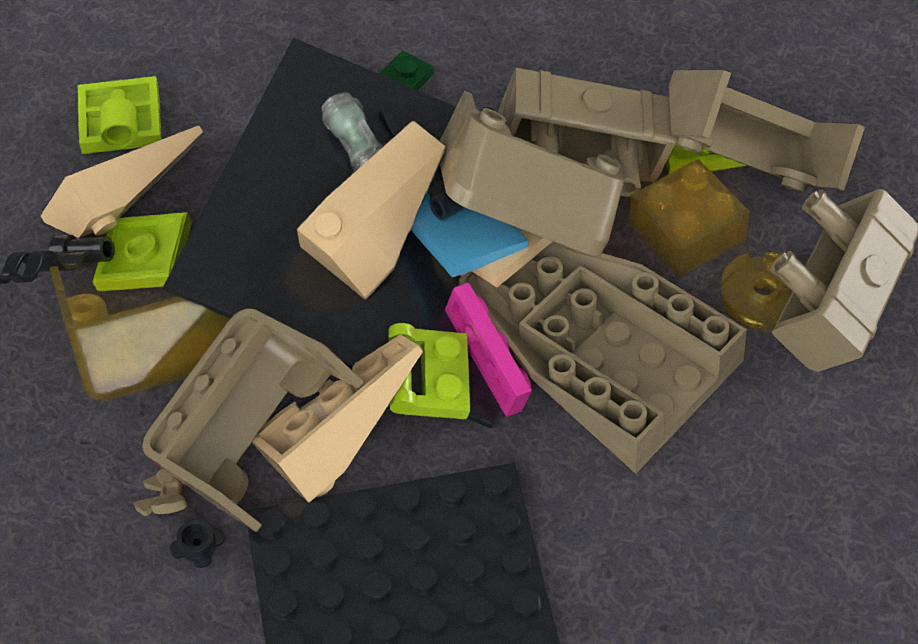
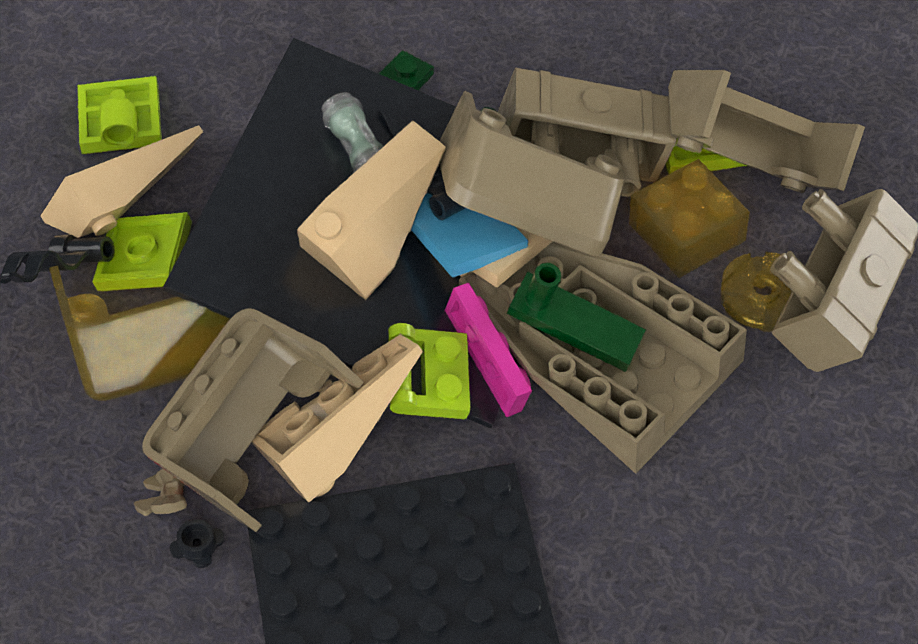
none -> dark green piece [506,263,646,372]

